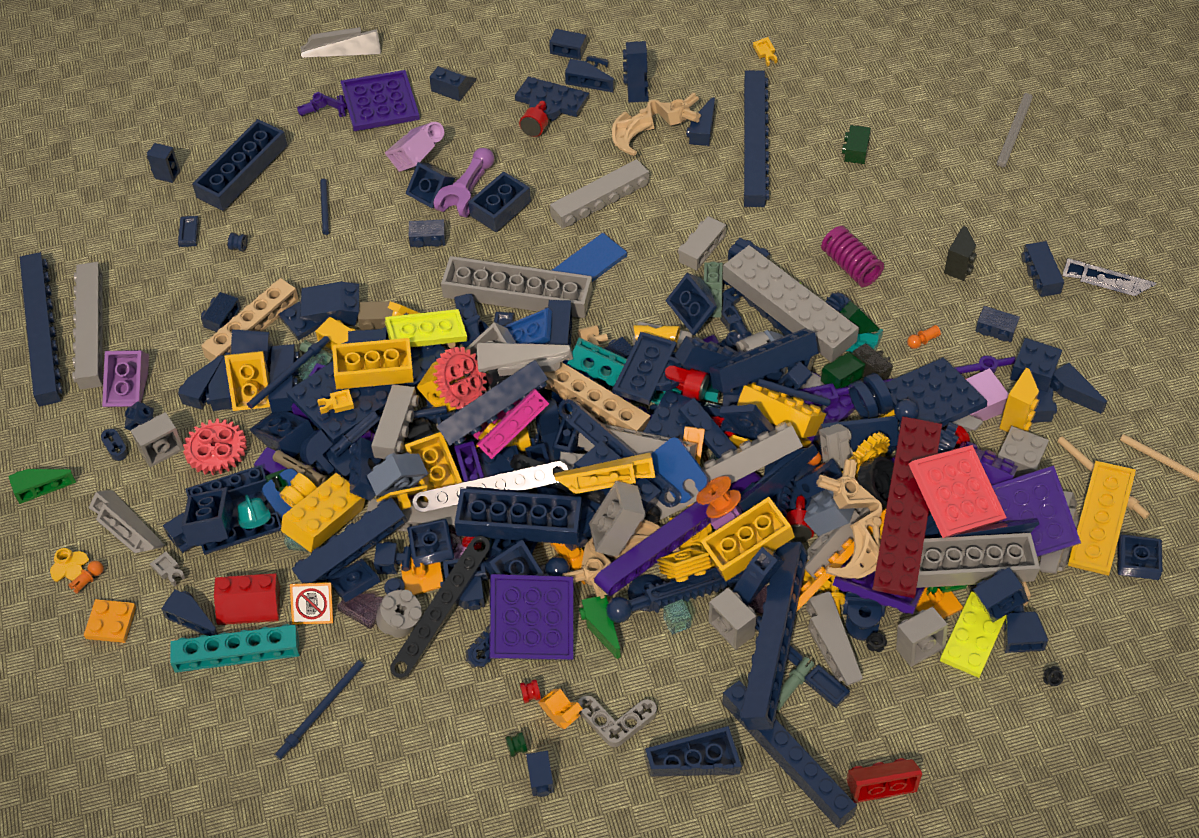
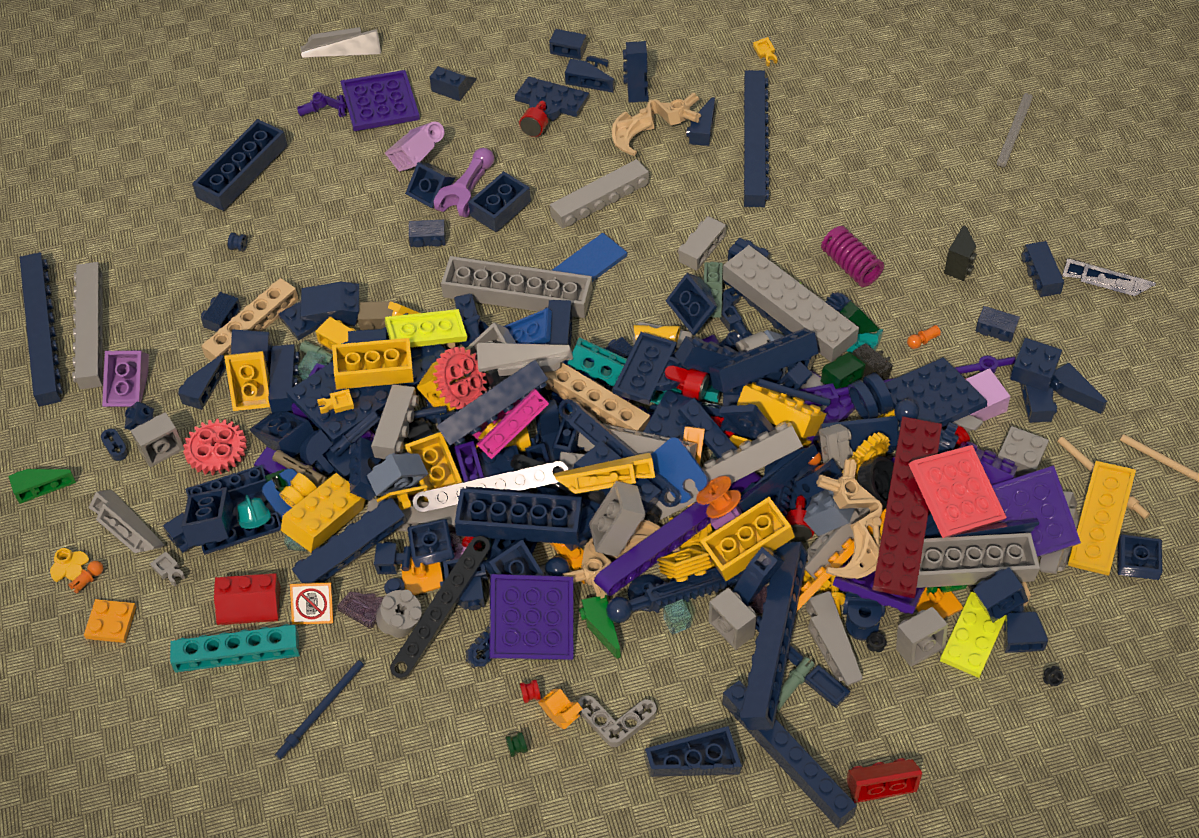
dark blue brick [147,143,180,183] -> none
dark blue slope [161,589,218,636] -> none
dark blue tile [178,216,199,247] -> none
dark blue slope [206,352,233,411] -> none
dark blue bar [247,336,330,409] -> none
dark blue bar [320,178,329,235] -> none
dark blue tile [327,558,381,603] -> none
dark blue tile [494,312,514,326] -> none
dark blue slope [526,750,554,797] -> none
tan arm [578,325,608,347] -> none
dark green brick [842,125,871,164] -> none
yellow slope [999,368,1039,432] -> none

